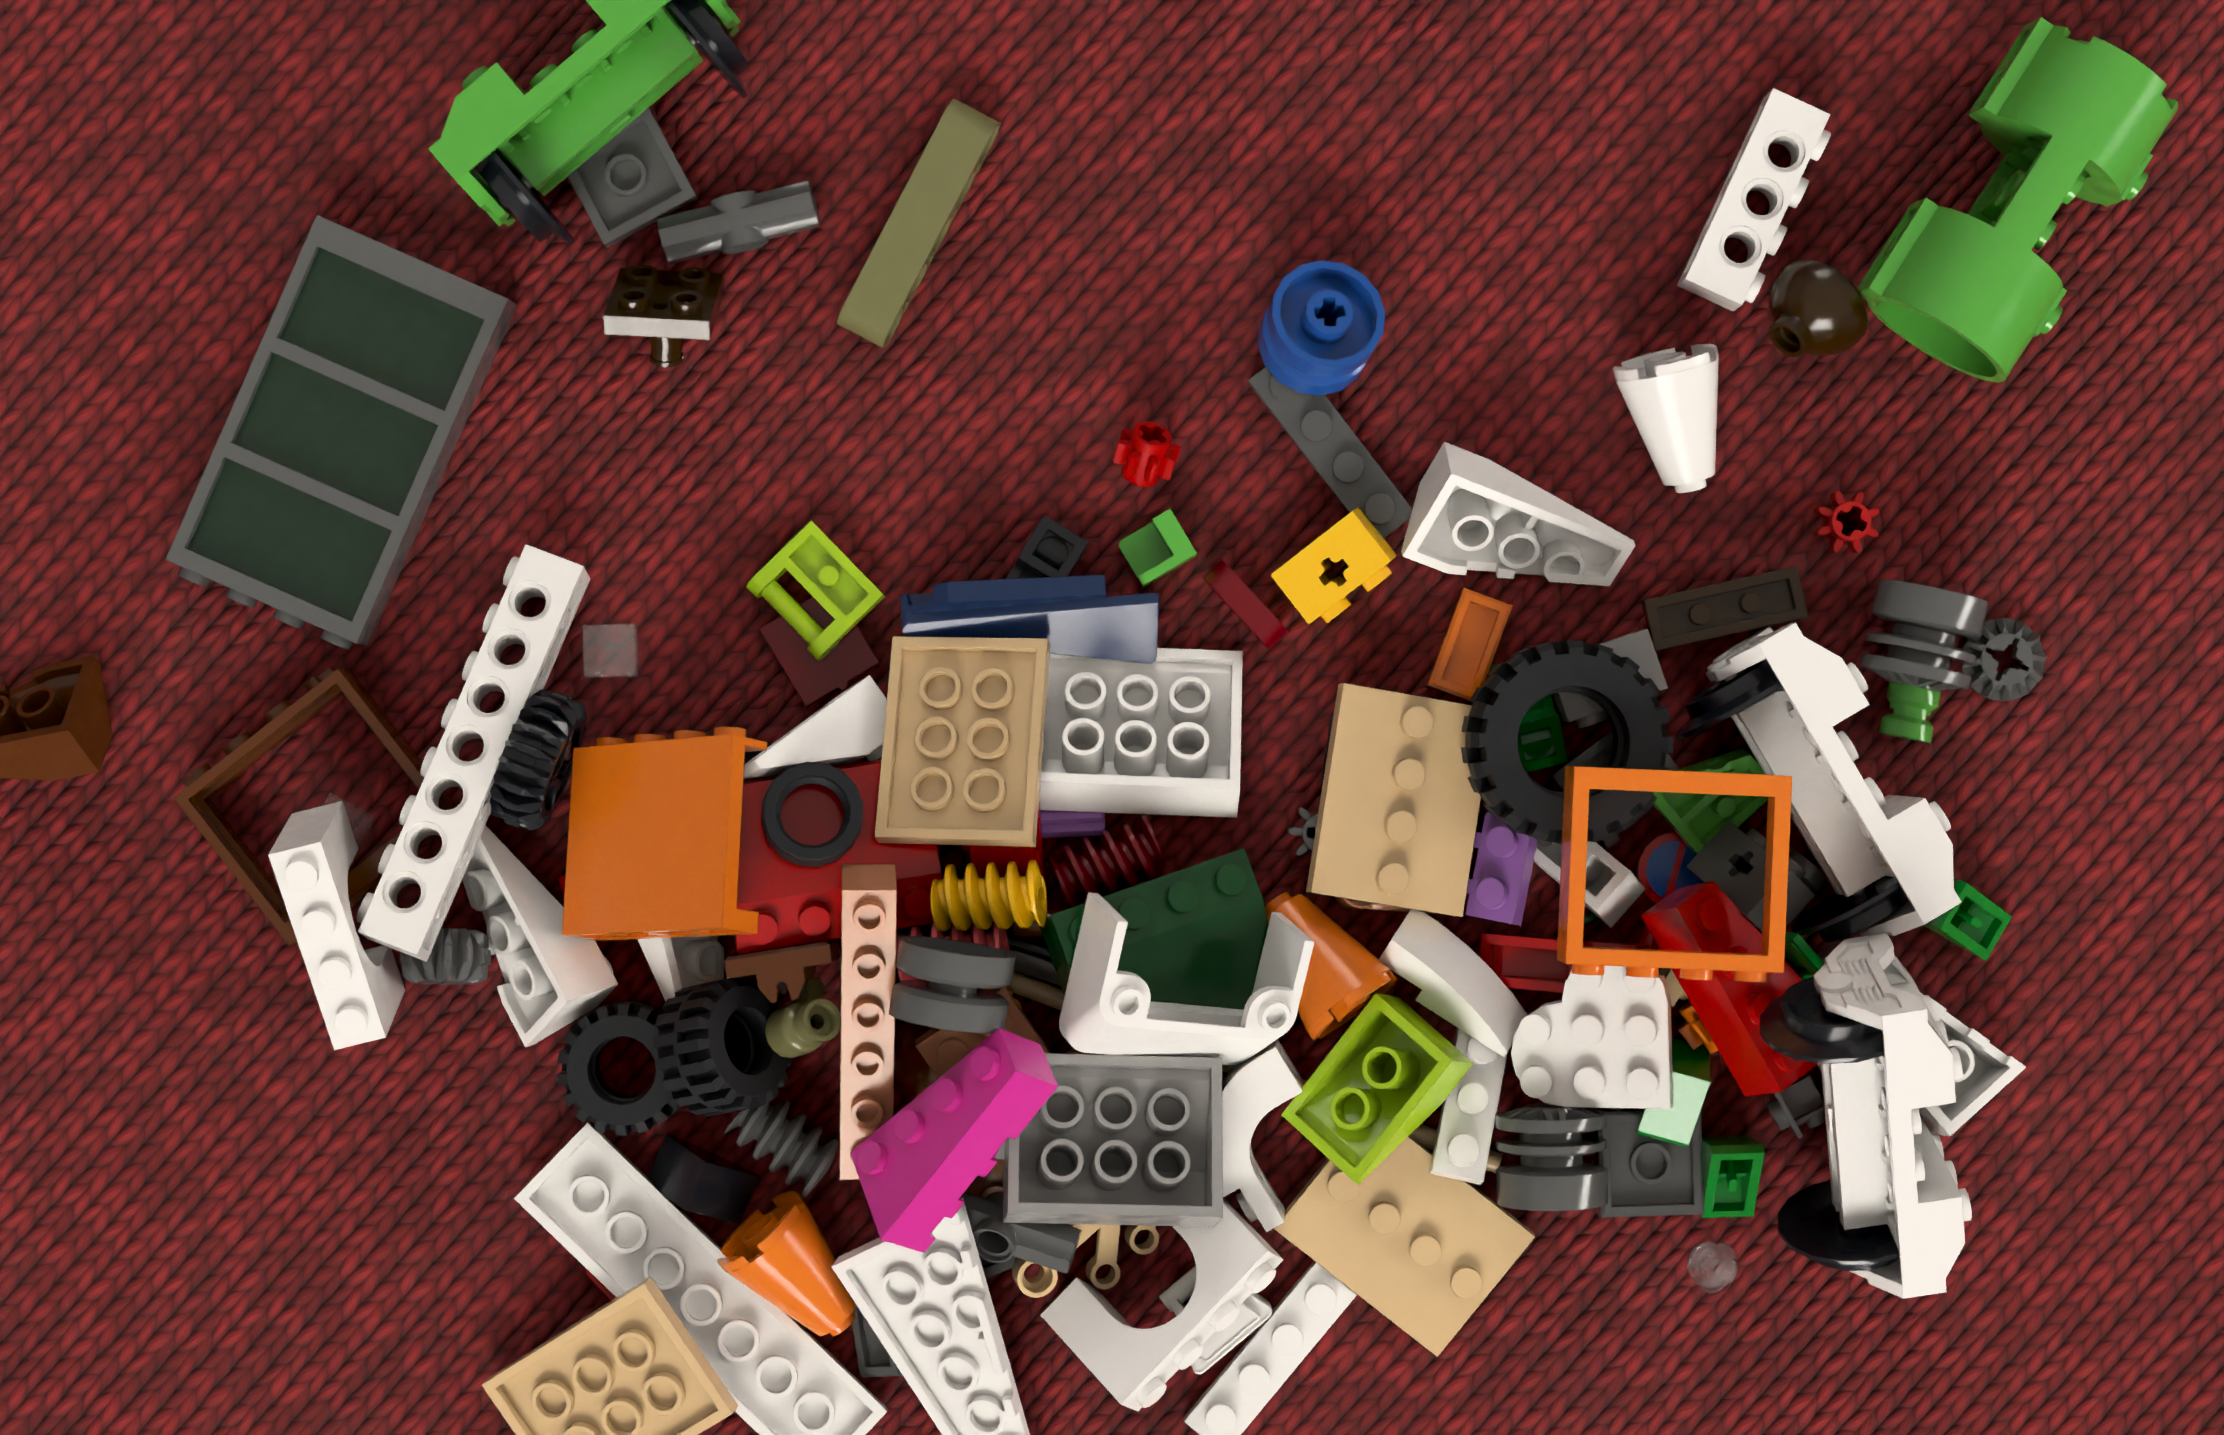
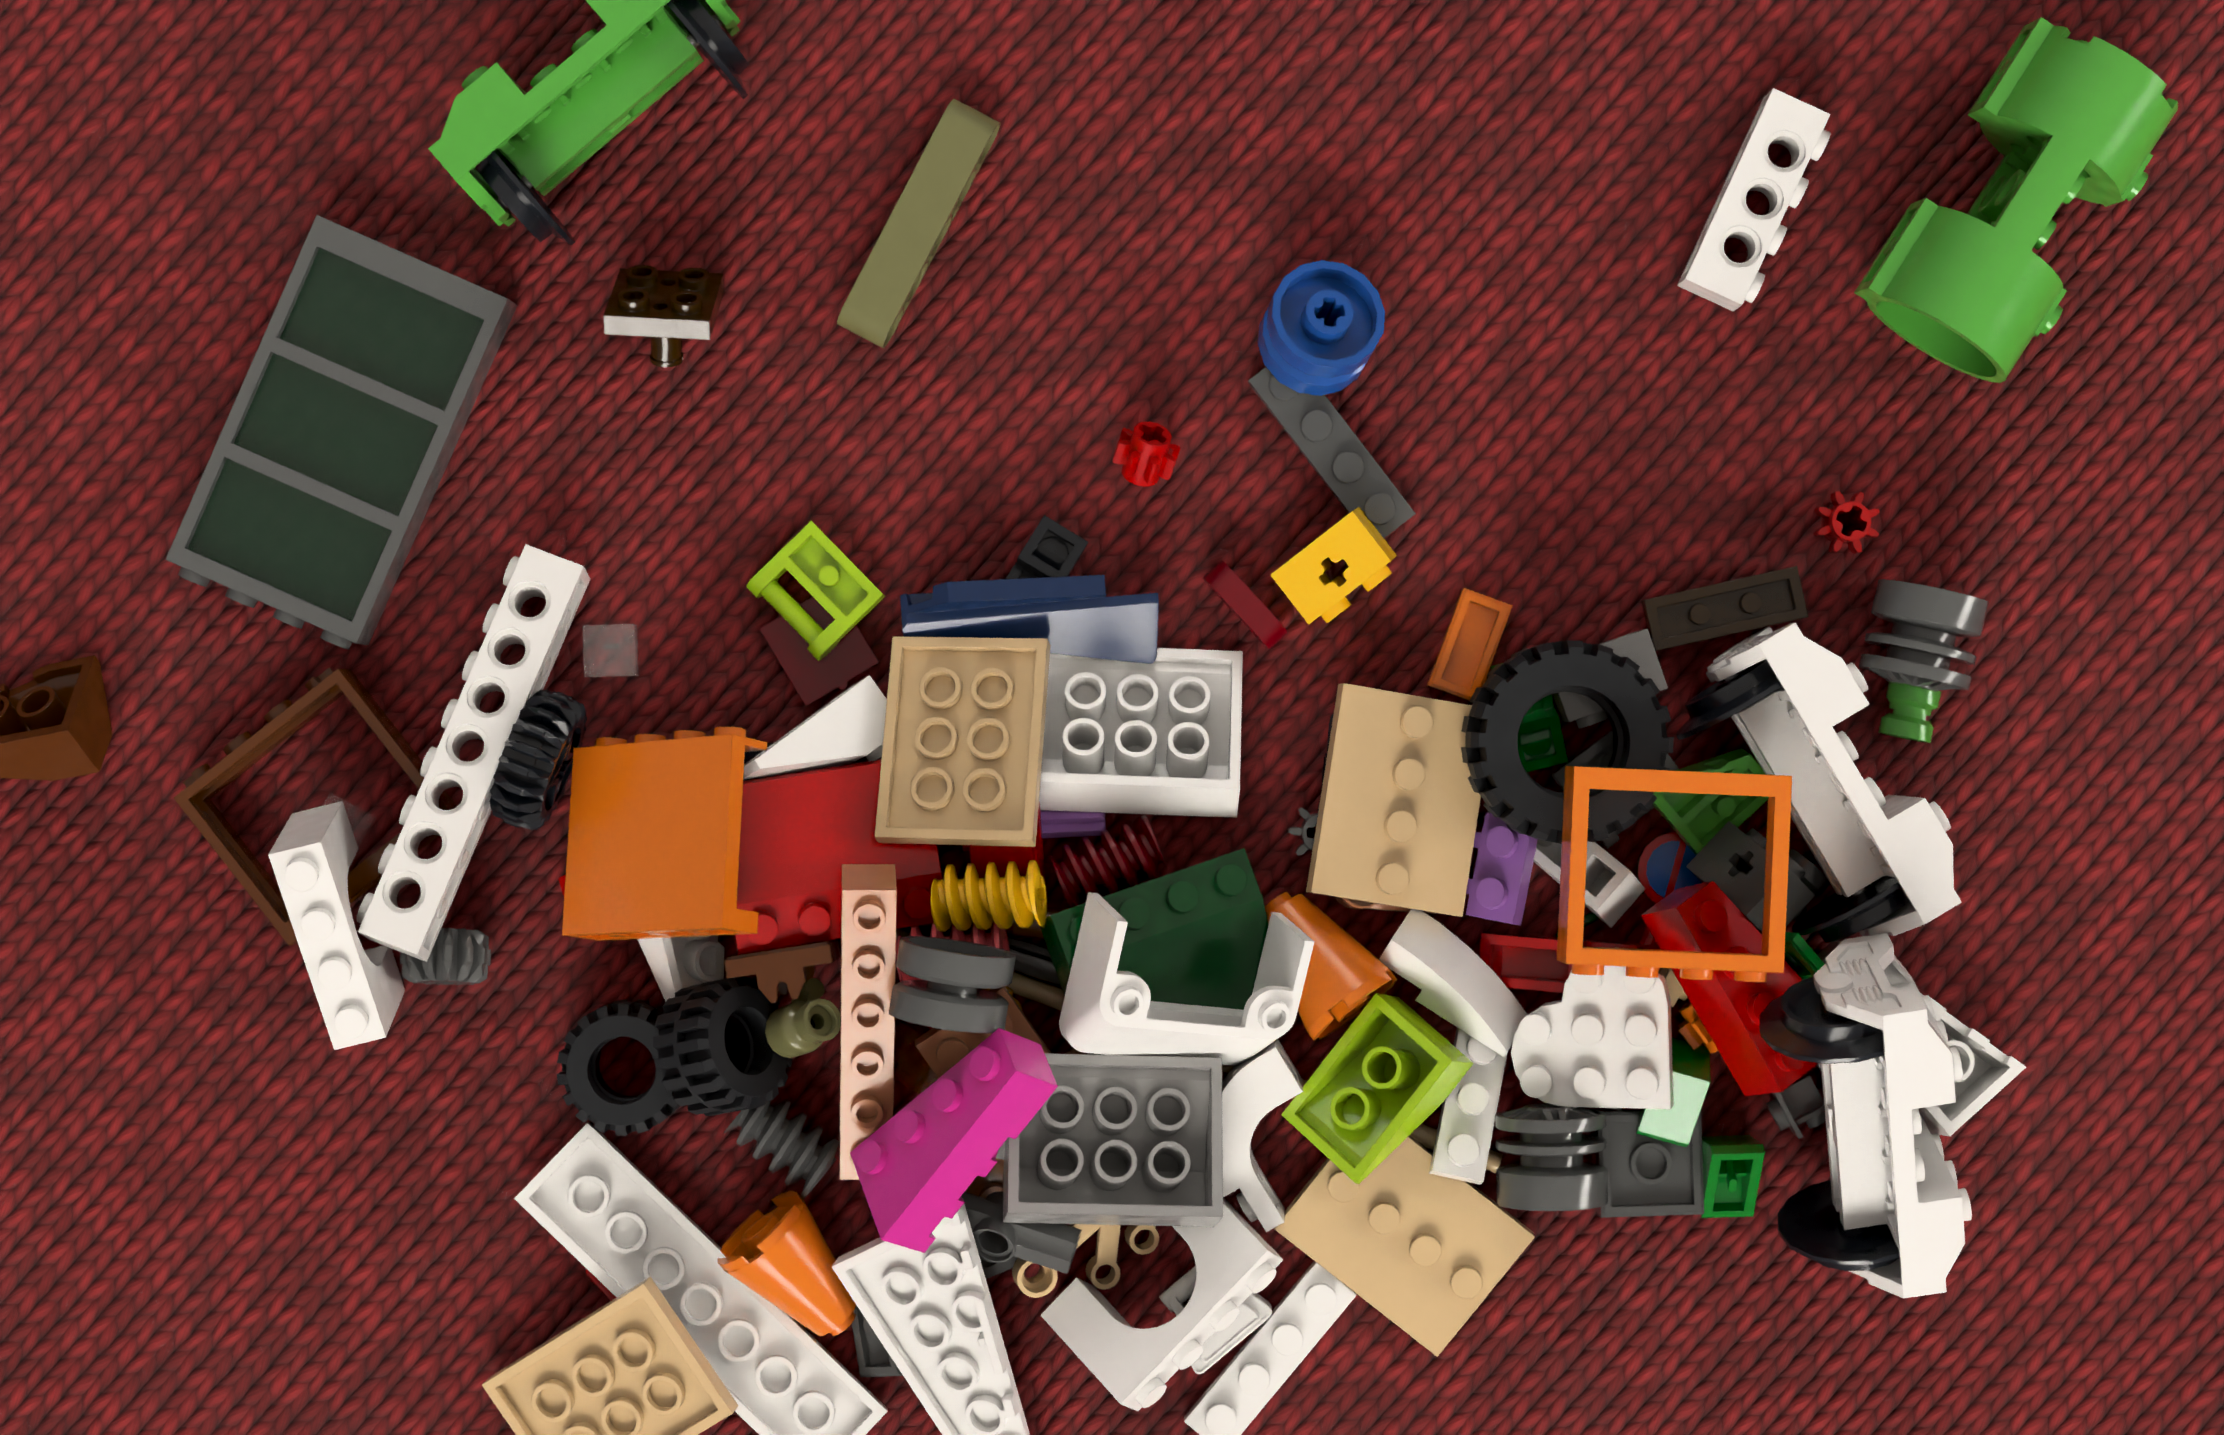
white wedge [462,825,618,1048] -> none
dark grey plate [568,108,698,248] -> none
black slope [647,1133,762,1224] -> none
dark grey piece [657,181,821,264] -> none
black tyre [761,762,864,867] -> none
bright green panel [1119,509,1197,588] -> none
white wedge [1401,442,1635,586] -> none
white cone [1612,344,1719,493] -> none
clear plate [1687,1242,1738,1293] -> none
dark brown piece [1769,259,1868,357] -> none
green slope [1924,878,2012,961] -> none
dark grey gear [1961,618,2047,701] -> none

